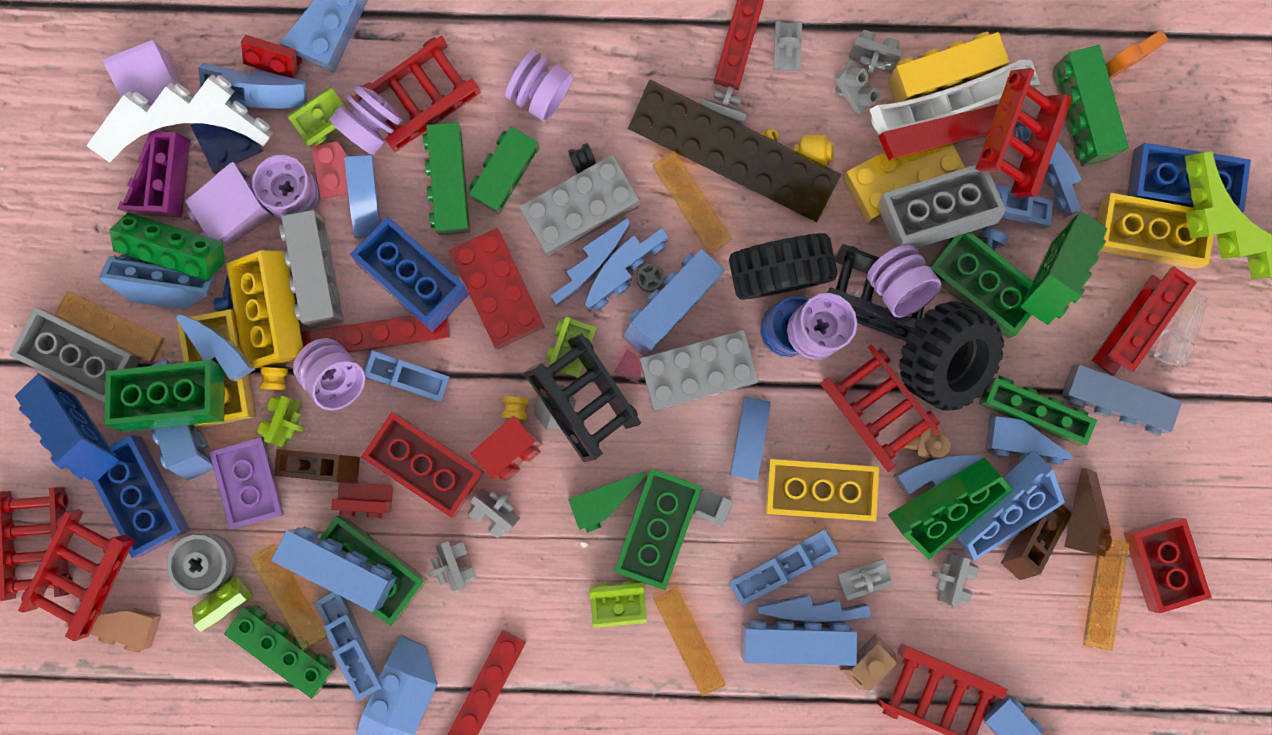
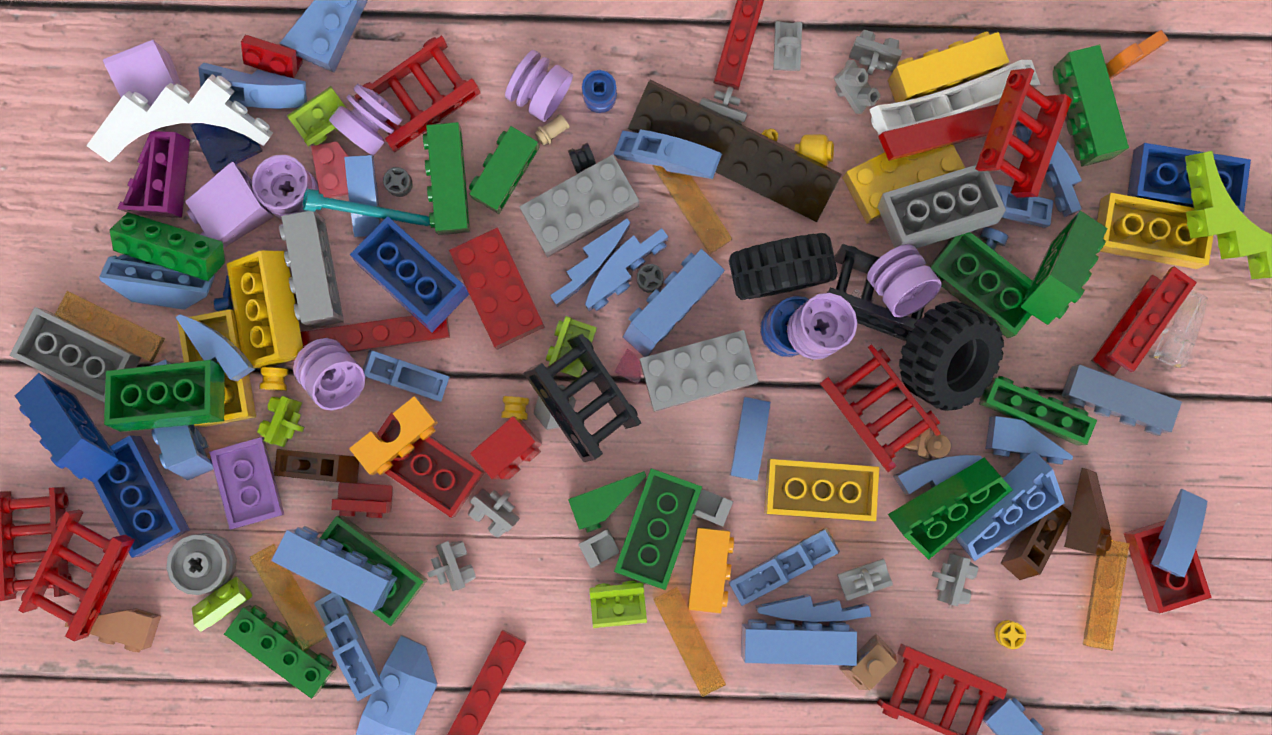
none -> teal piece [303,188,430,226]
none -> light orange arch [349,396,438,475]
none -> dark grey wheel [383,167,413,197]
none -> tan pin [535,114,570,146]
none -> light grey panel [578,529,619,568]
none -> blue wheel [582,70,617,113]
none -> medium blue slope [614,129,722,179]
none -> light orange brick [688,527,734,613]
none -> yellow wheel [994,620,1026,649]
none -> medium blue slope [1151,489,1208,577]

